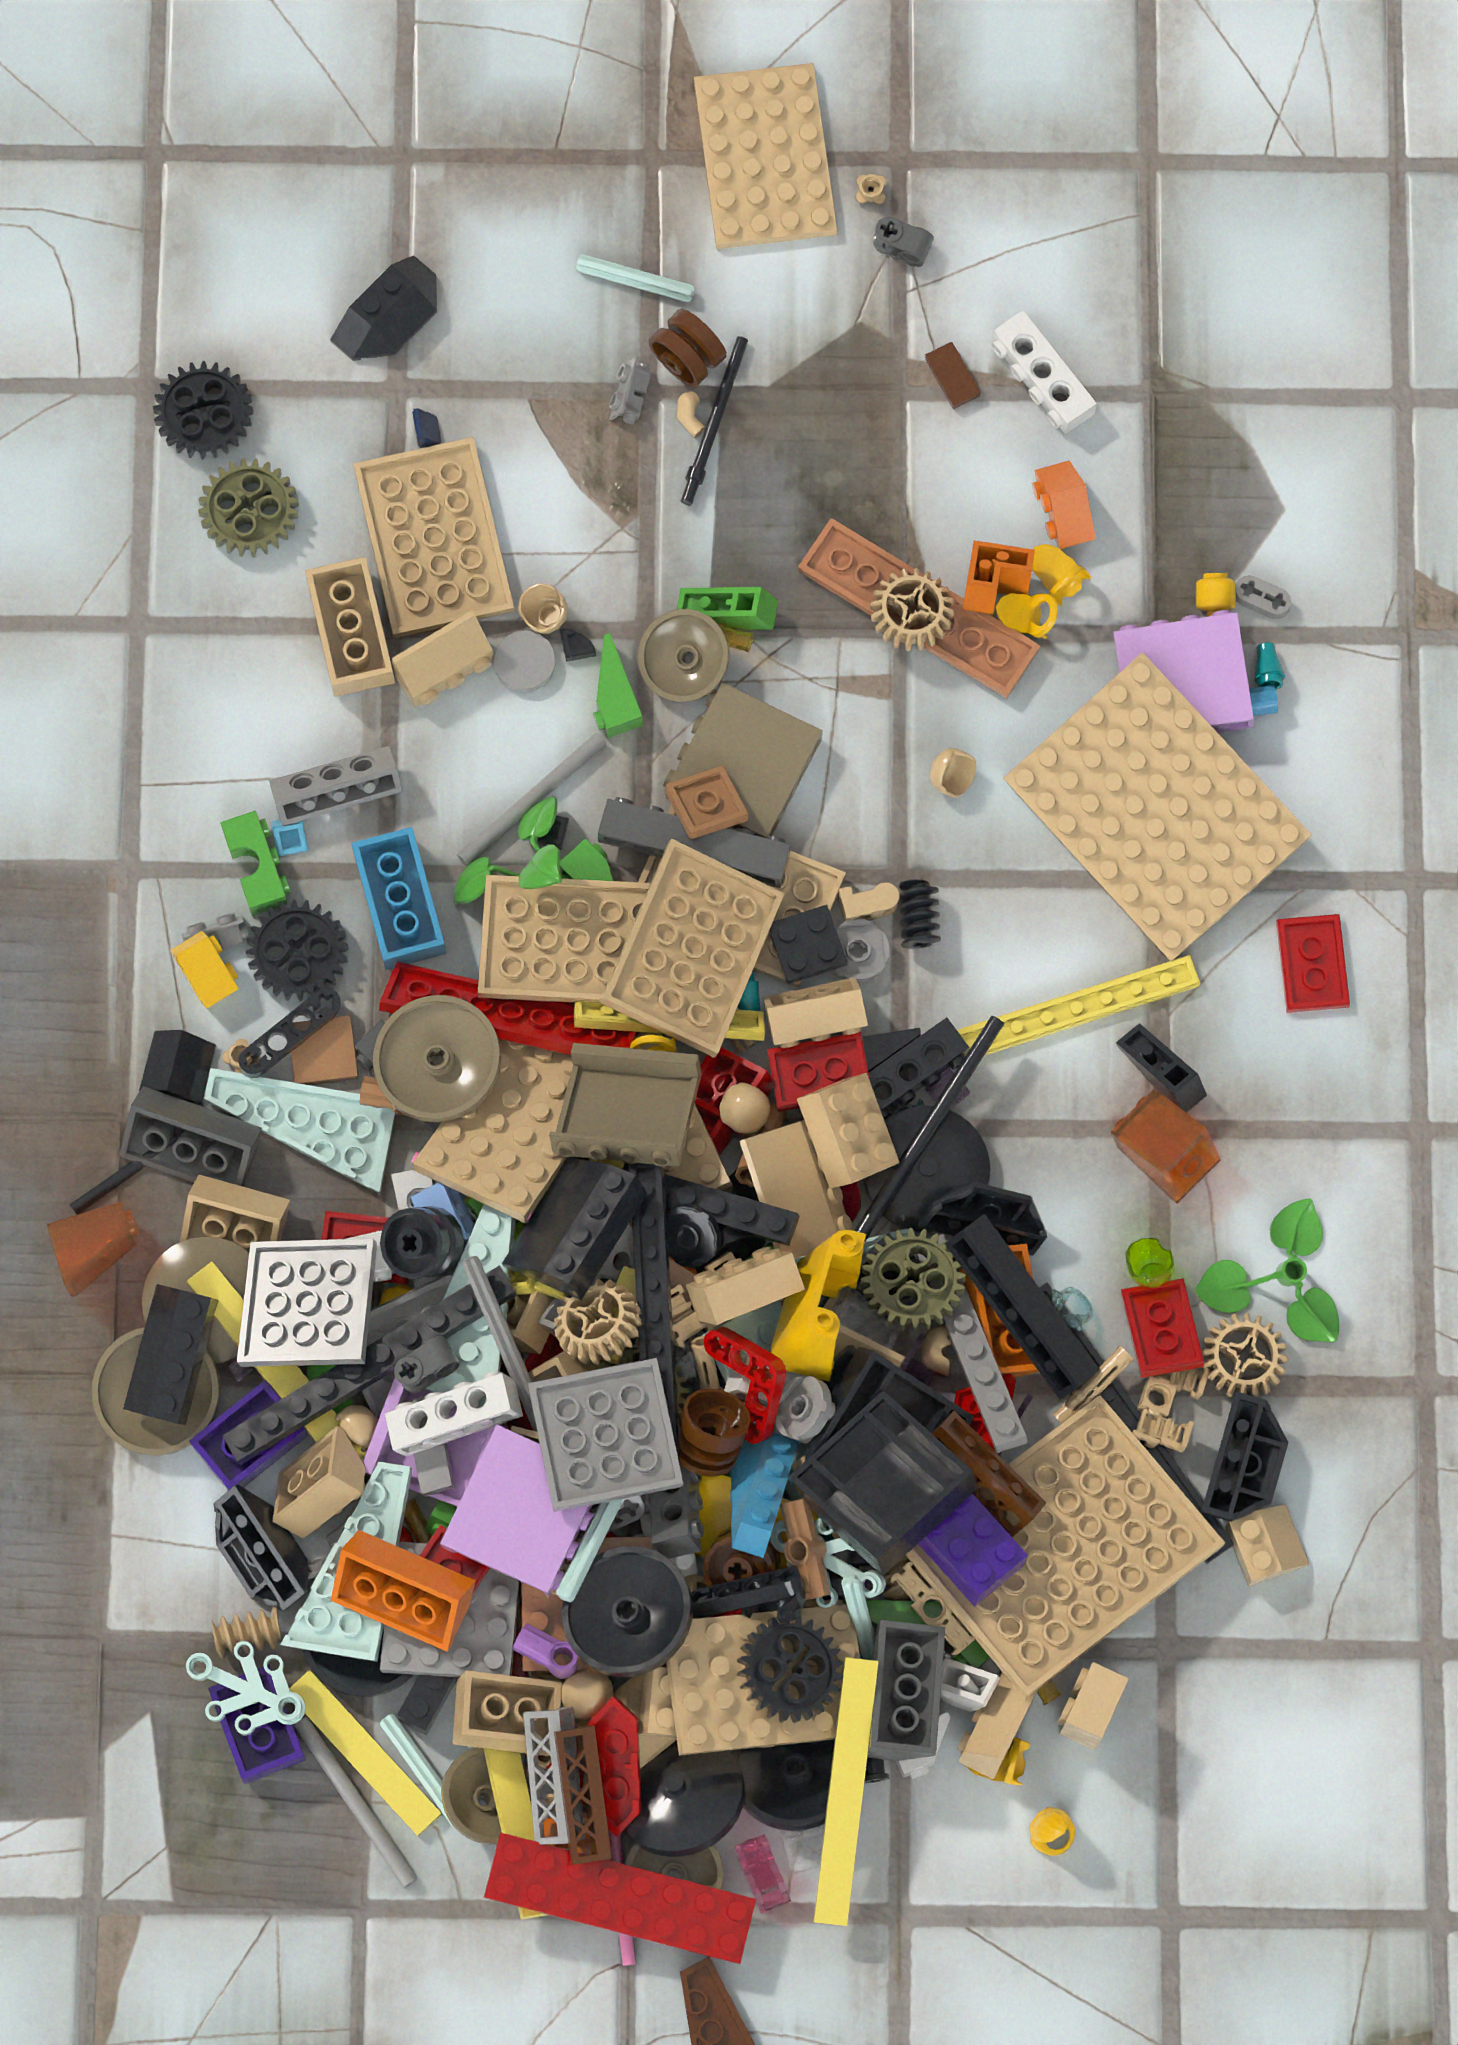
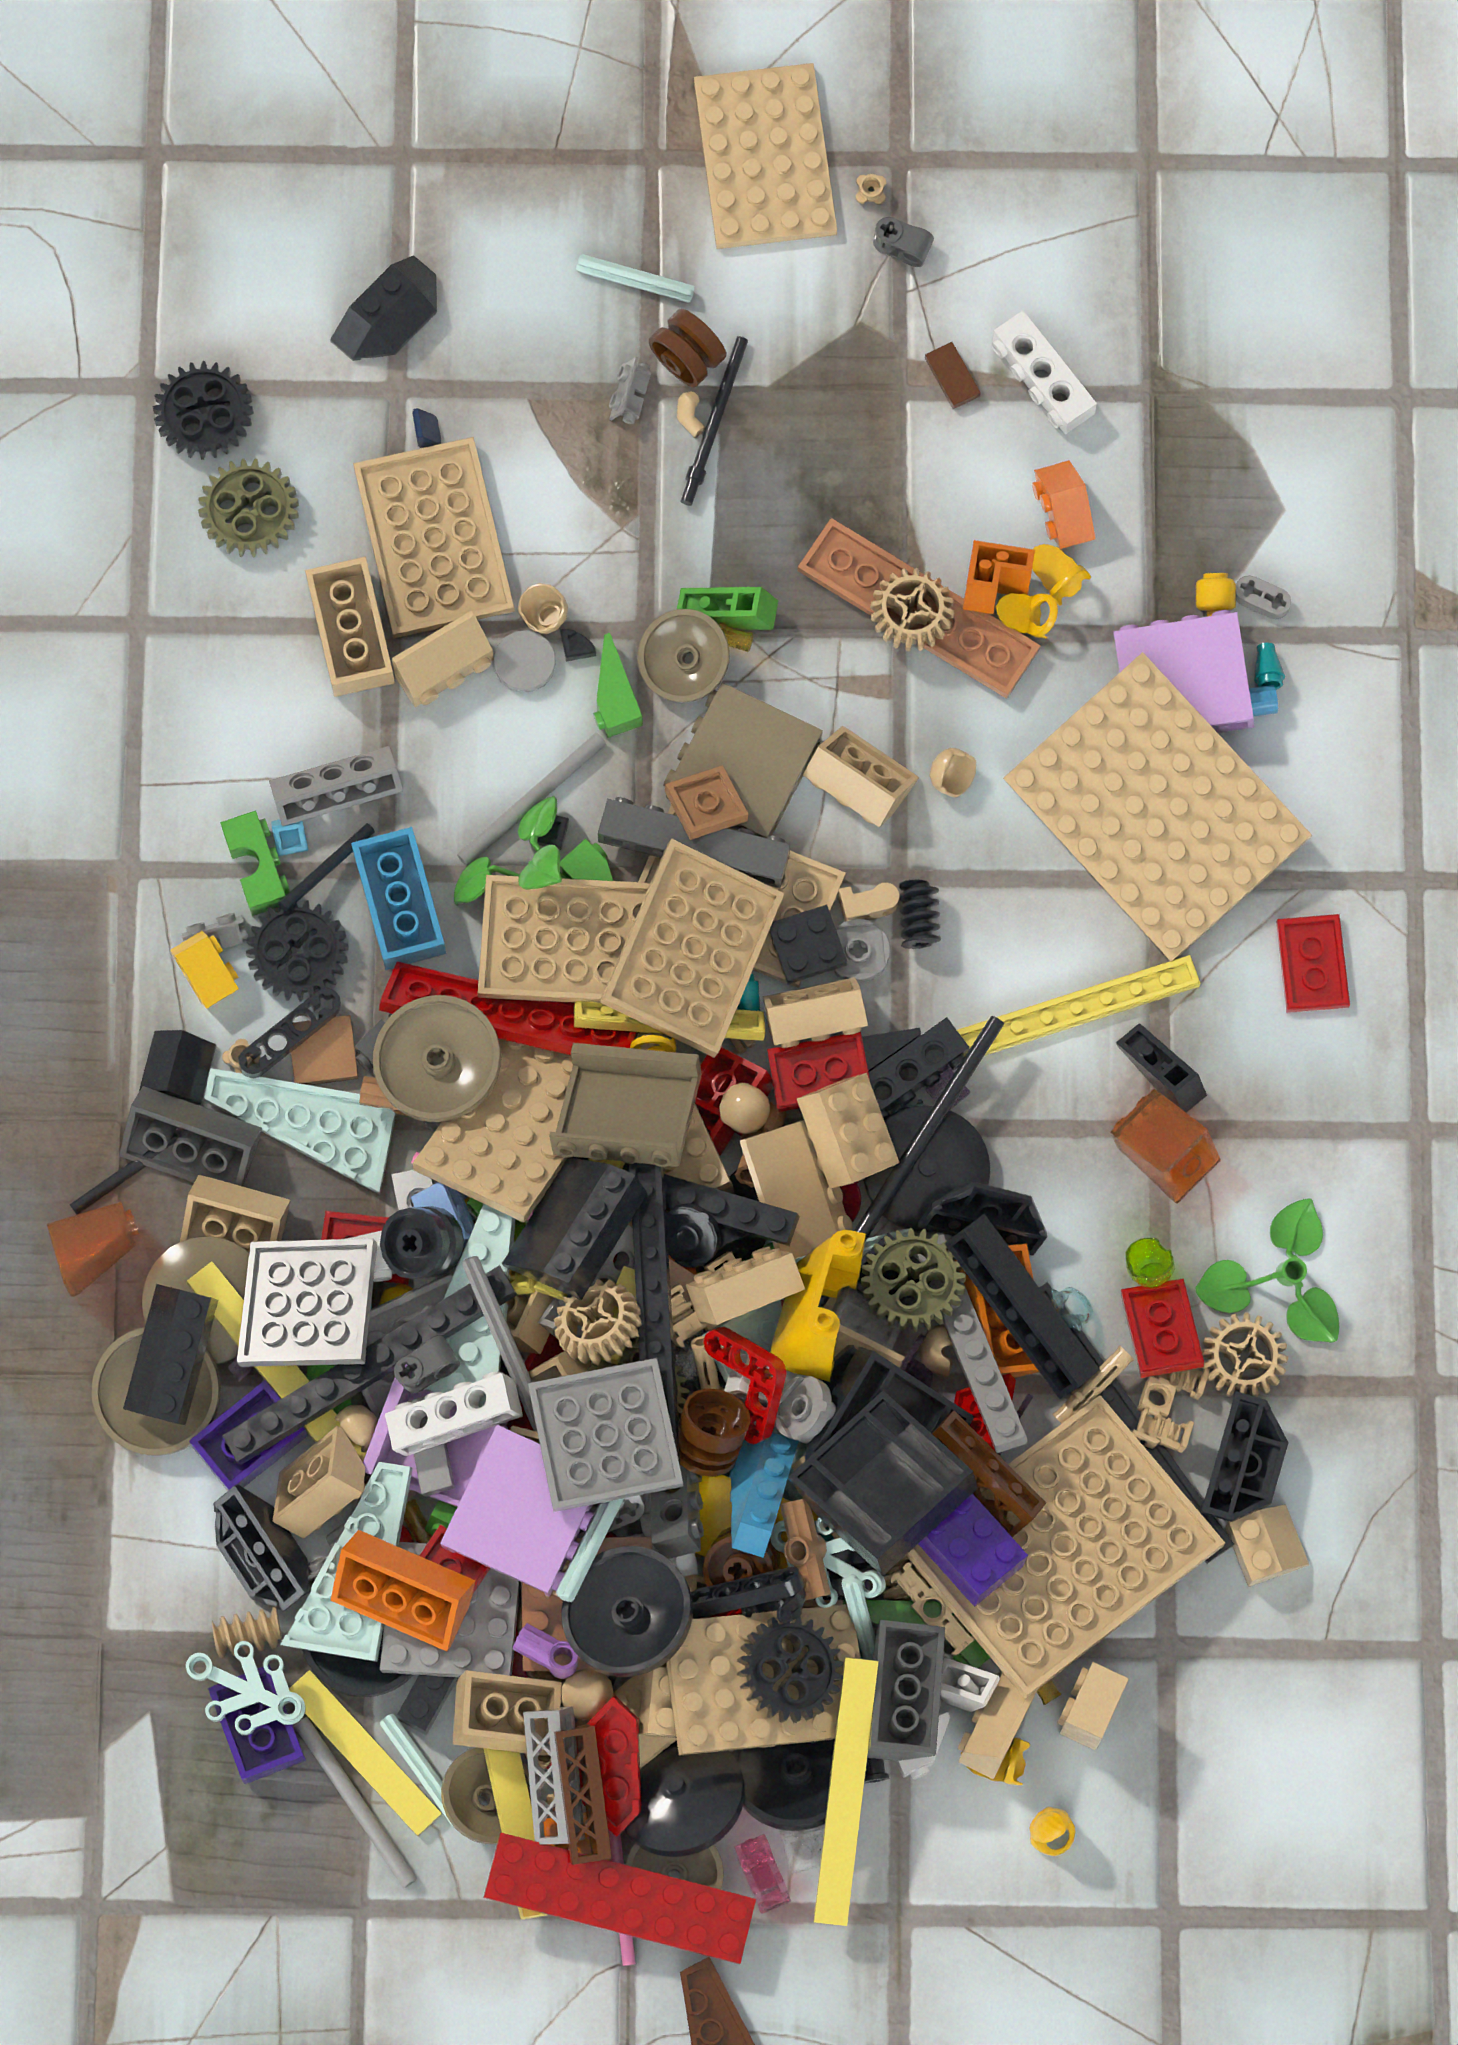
none -> black bar [278,823,375,912]
none -> tan slope [803,726,919,827]

